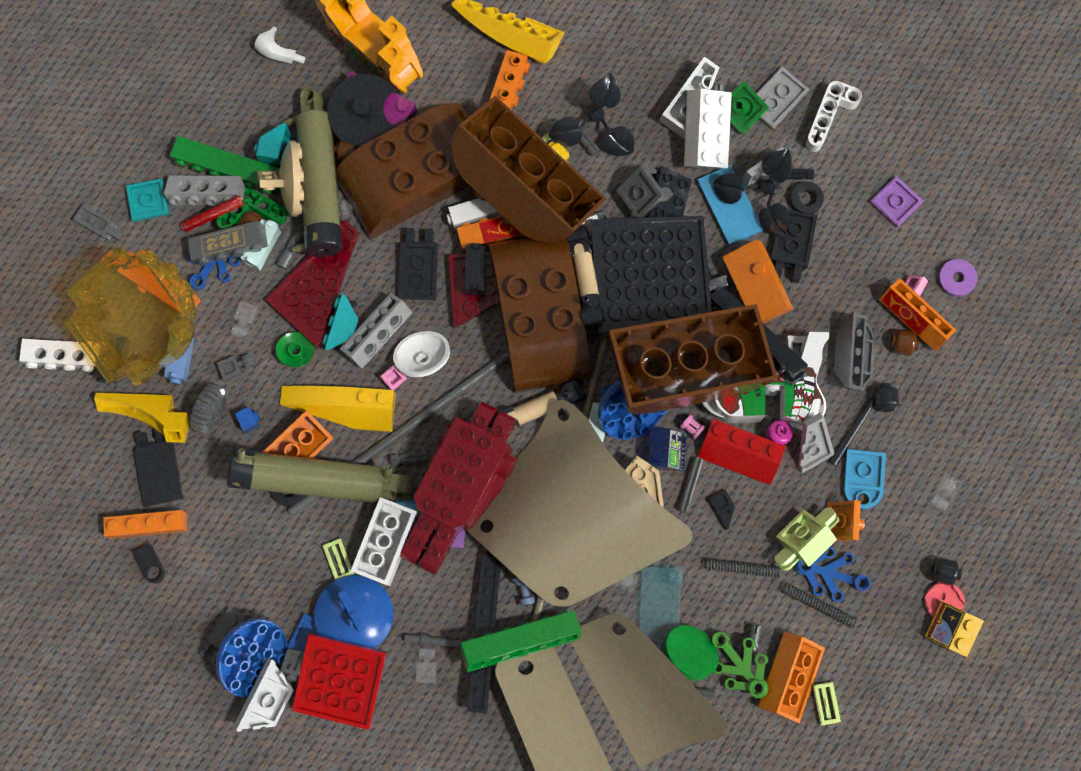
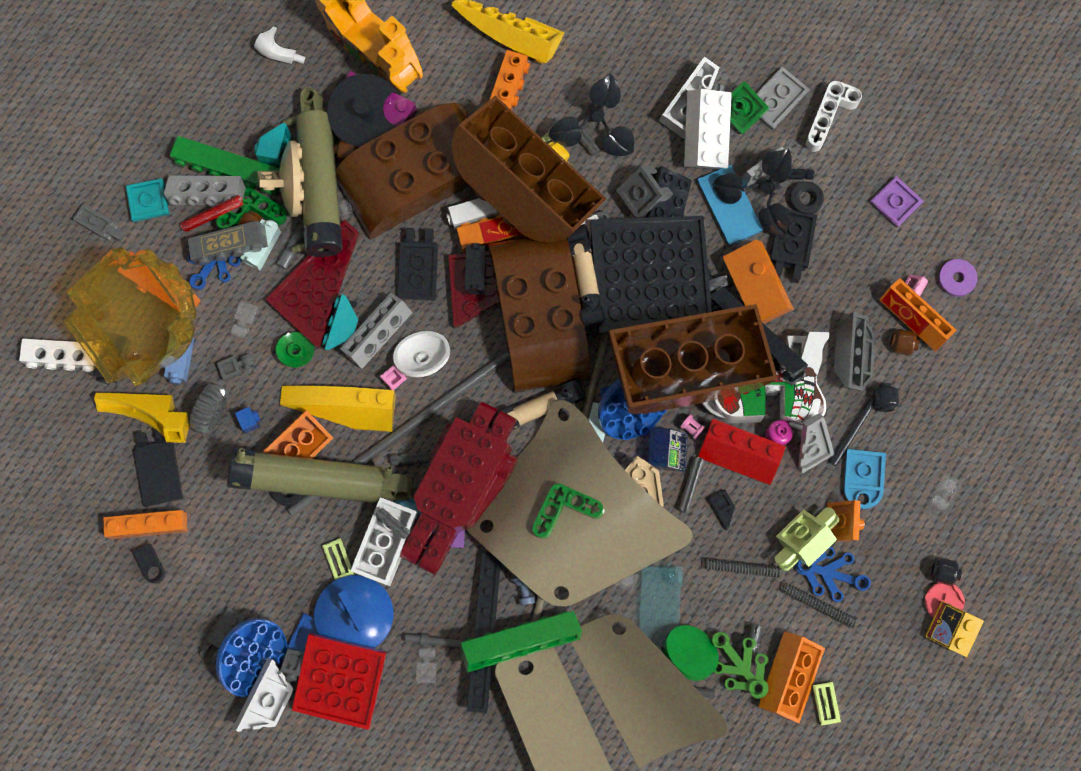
none -> dark grey axle [376,508,410,539]
none -> green beam [532,484,604,539]

